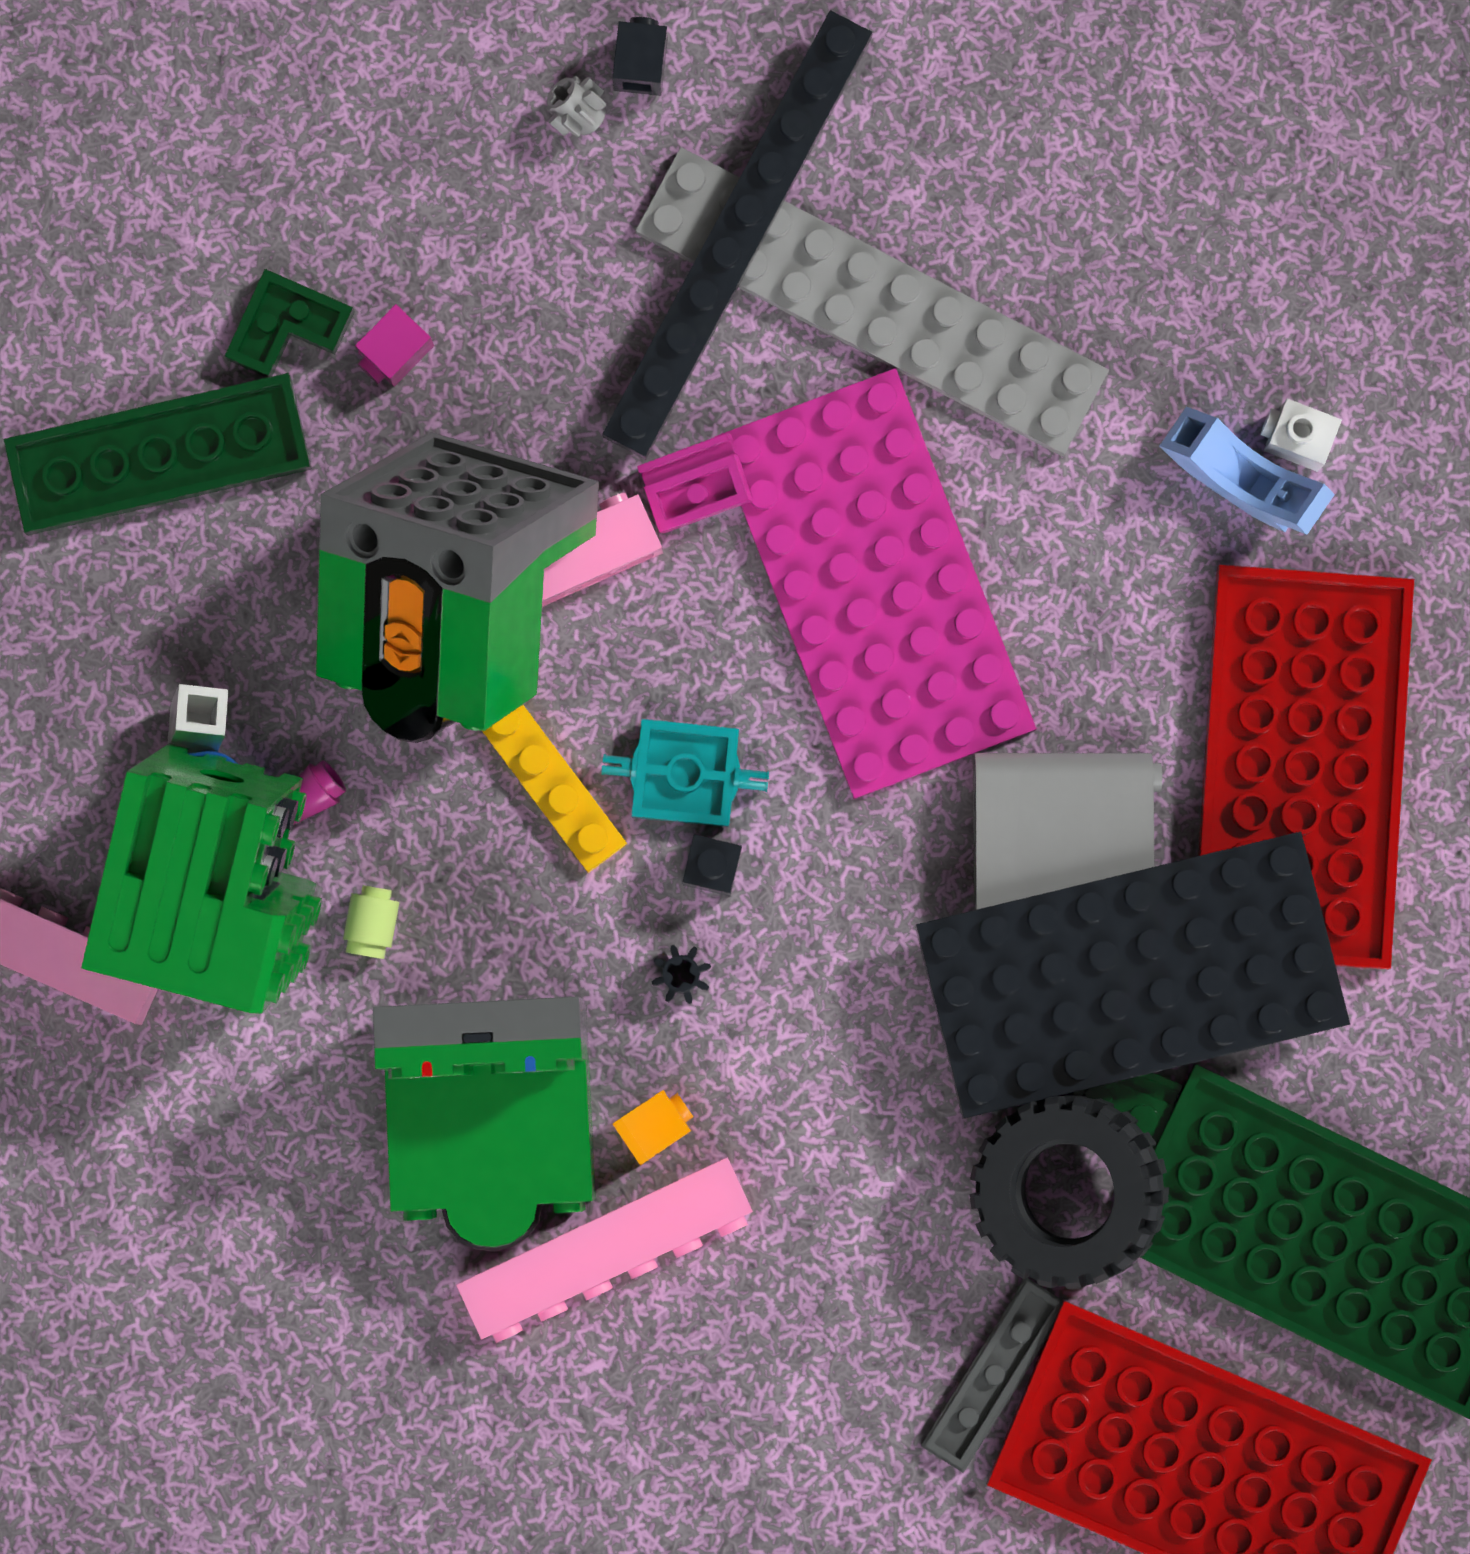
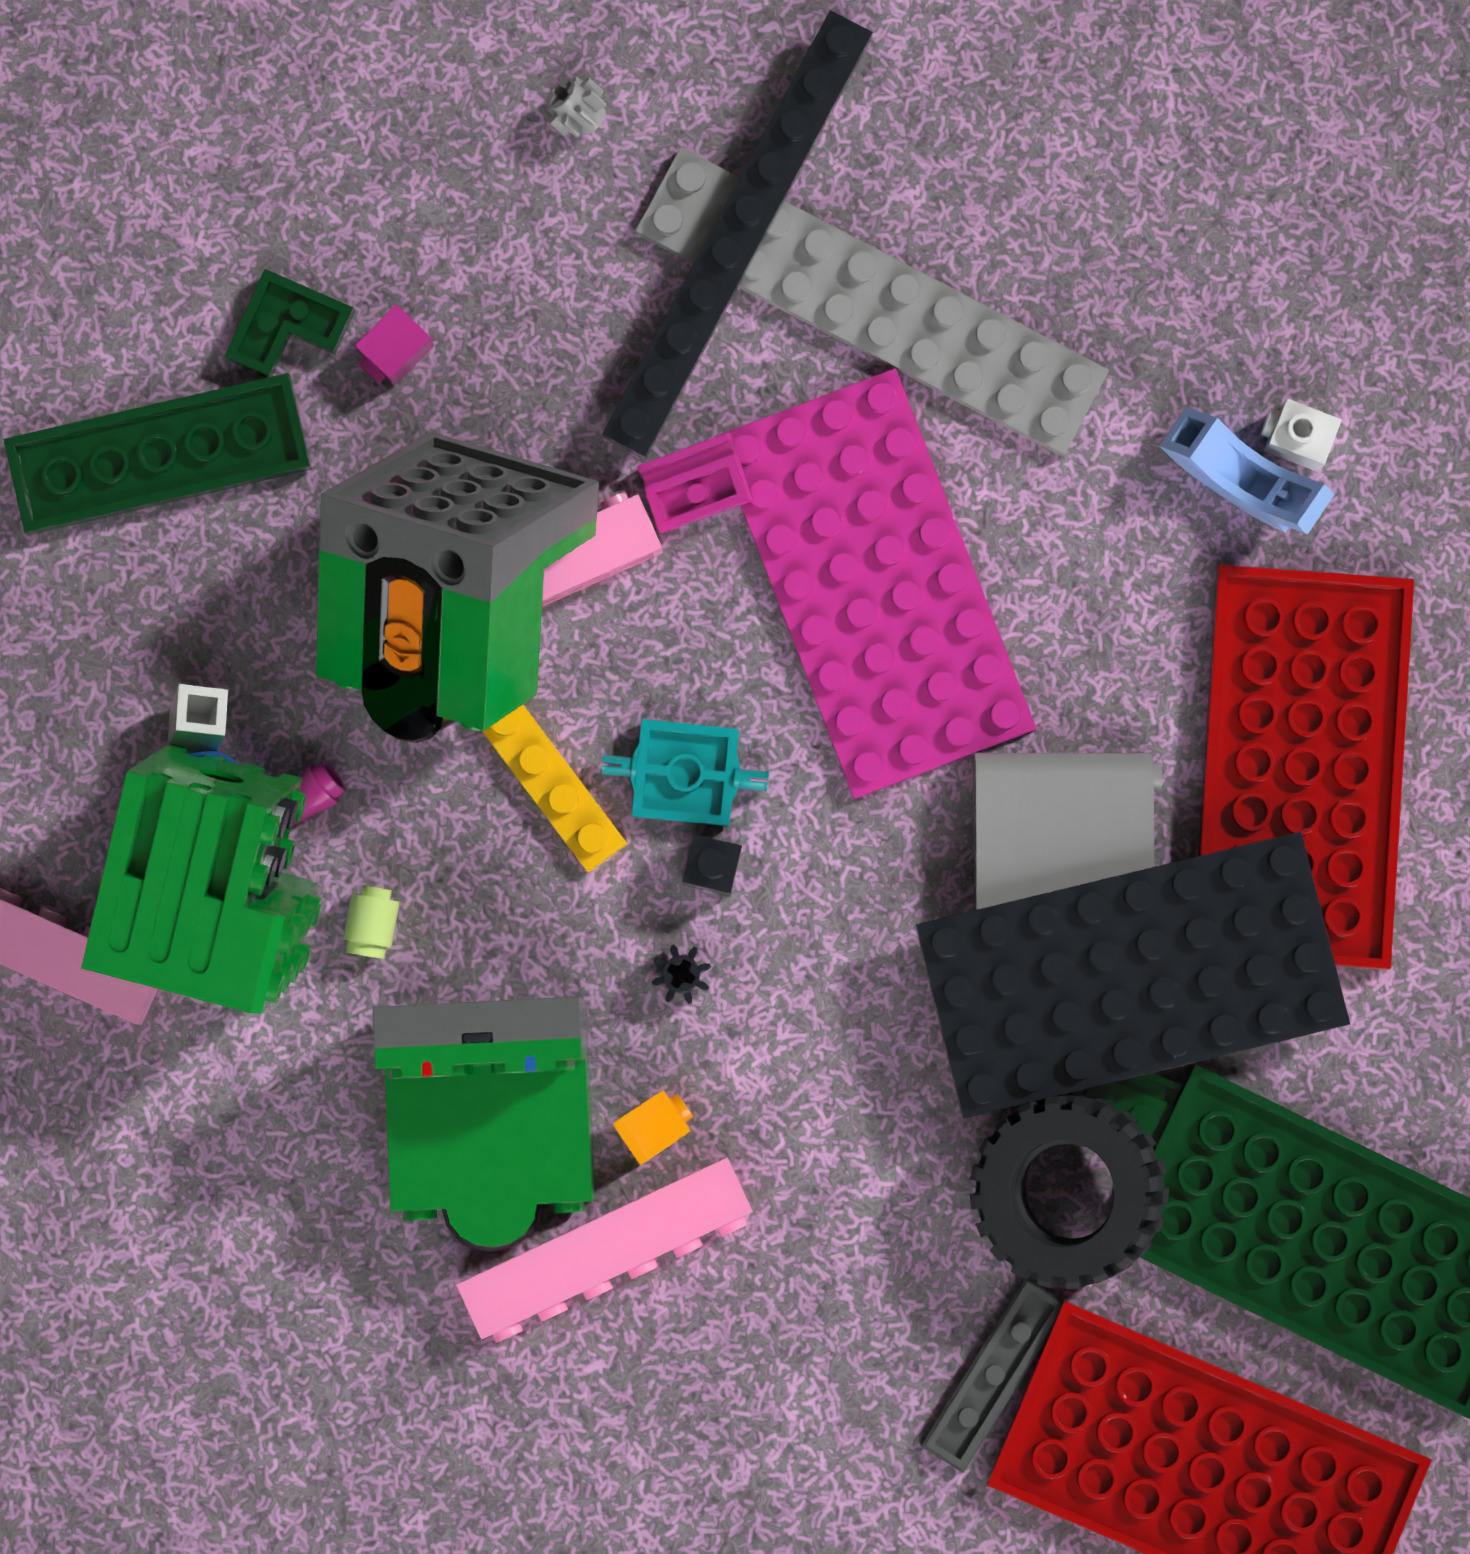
black brick [612,17,668,96] -> none

